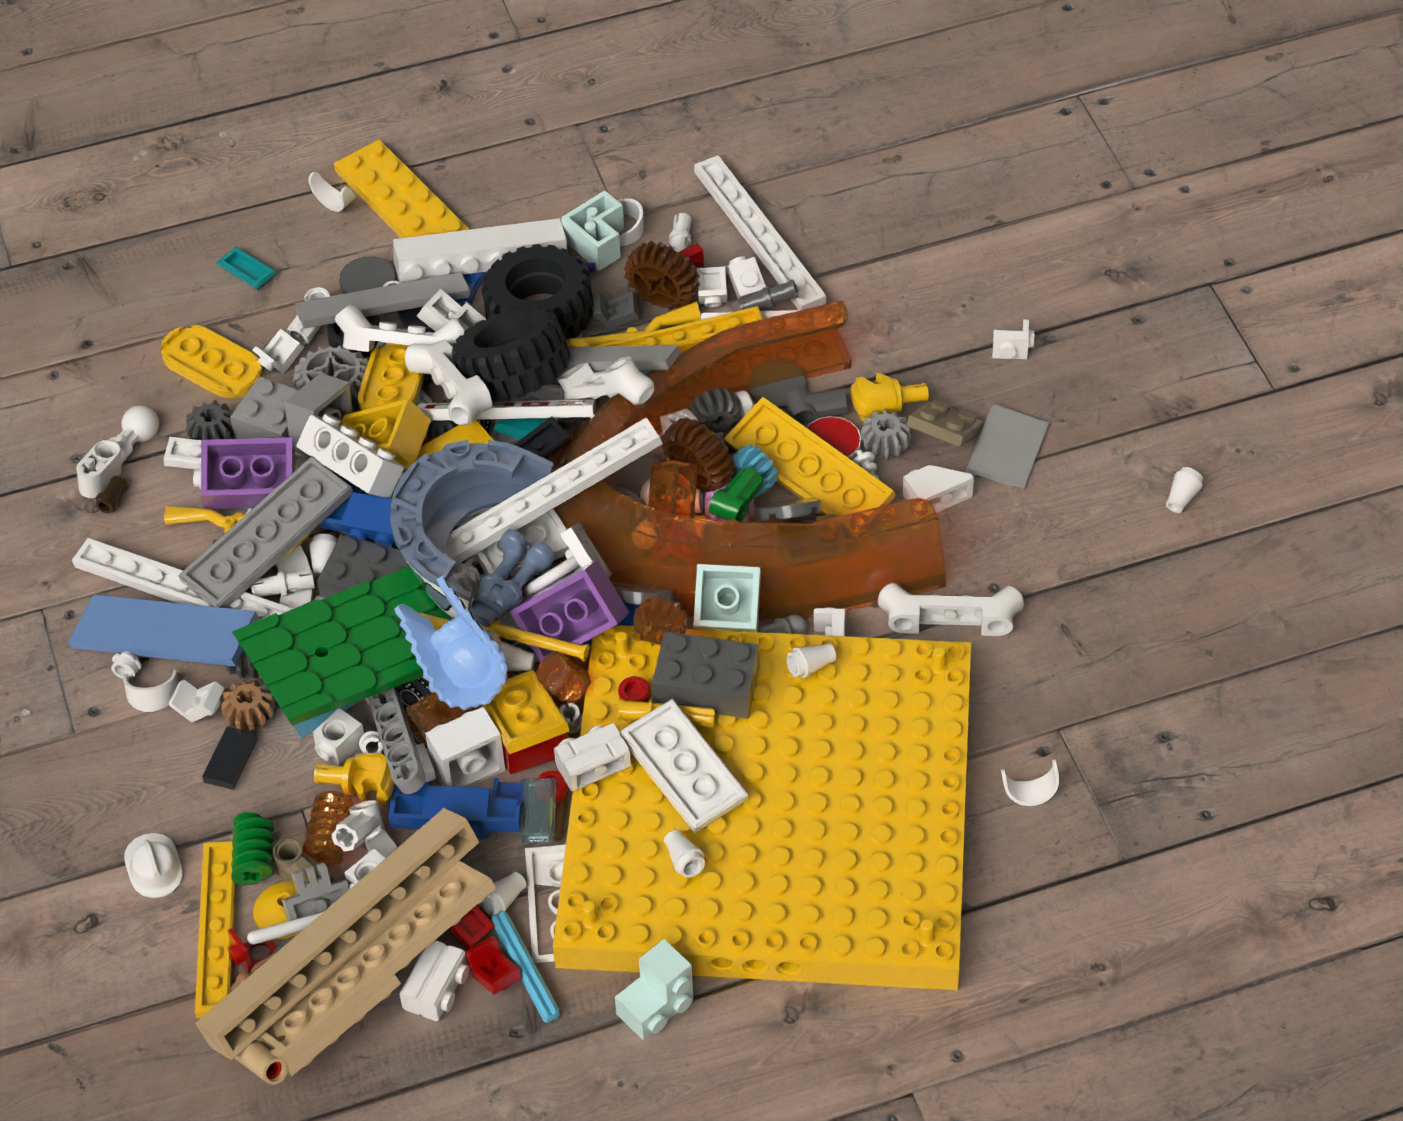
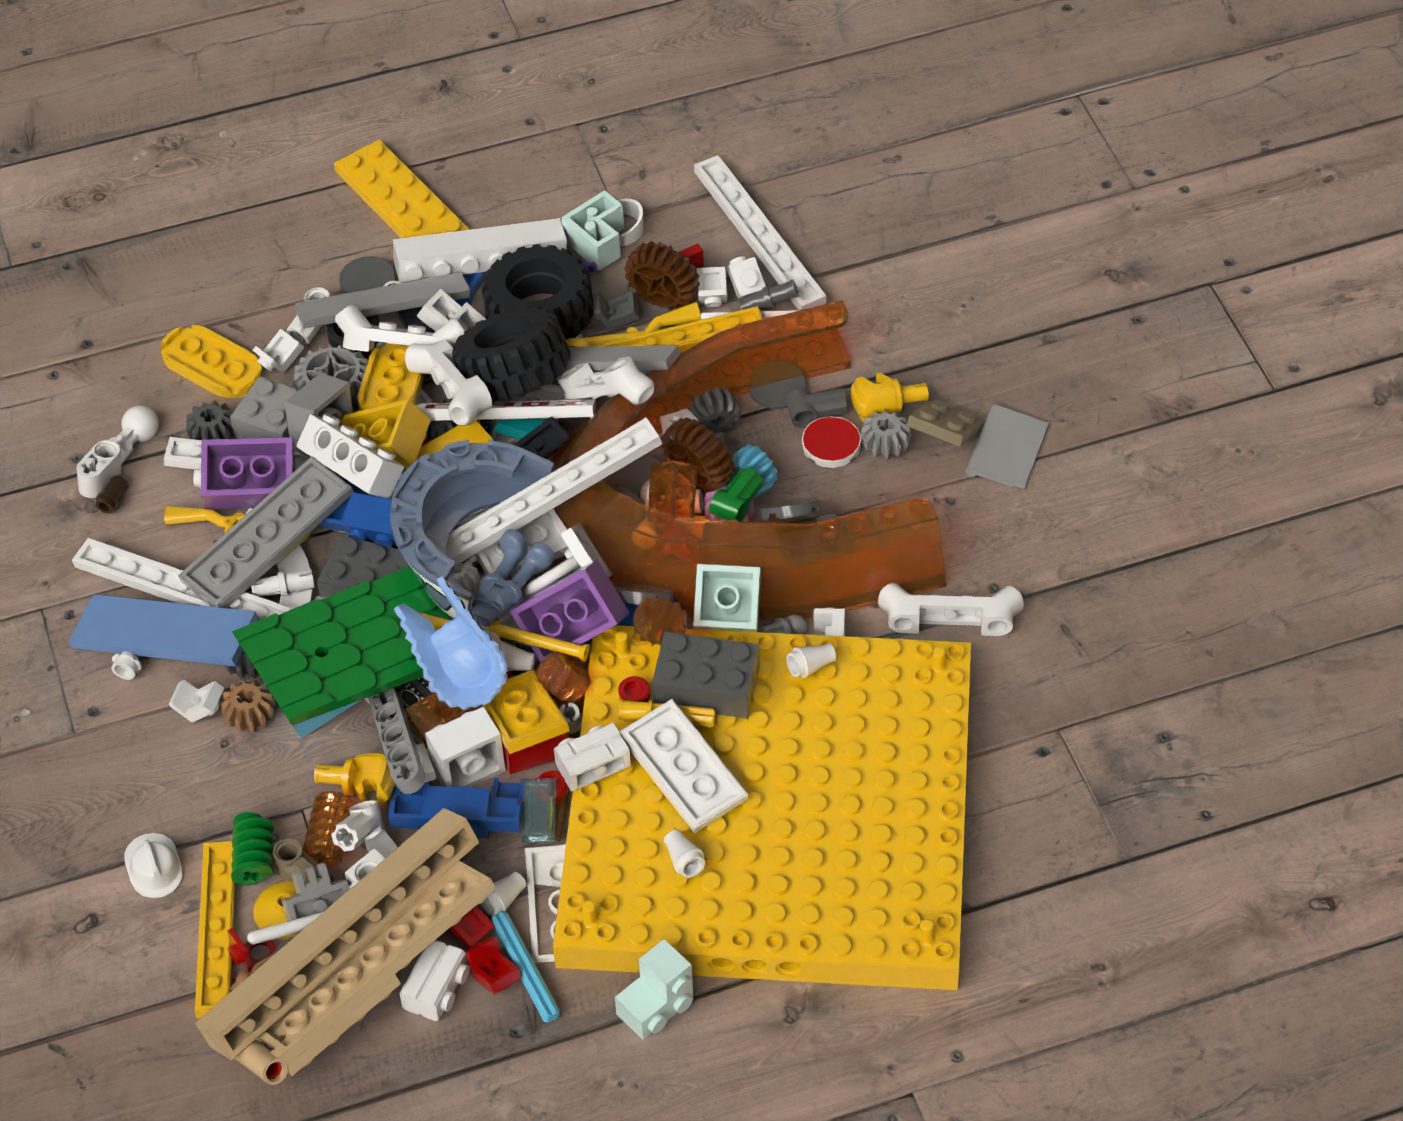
white helmet [123,669,179,712] -> none
black tile [202,726,258,790] -> none
teal tile [216,246,276,290] -> none
white helmet [308,172,356,212] -> none
white cone [309,534,337,580] -> none
white brick [313,708,364,766] -> none
white pin [359,731,383,753] -> none
white pin [669,213,692,252] -> none
yellow plate [724,397,896,540] -> none
white tile [733,390,753,421] -> none
white hair [853,449,879,480] -> none
white slope [903,465,974,519] -> none
white bracket [992,319,1034,359] -> none
white helmet [1001,759,1059,806] -> none
white cone [1166,467,1203,513] -> none

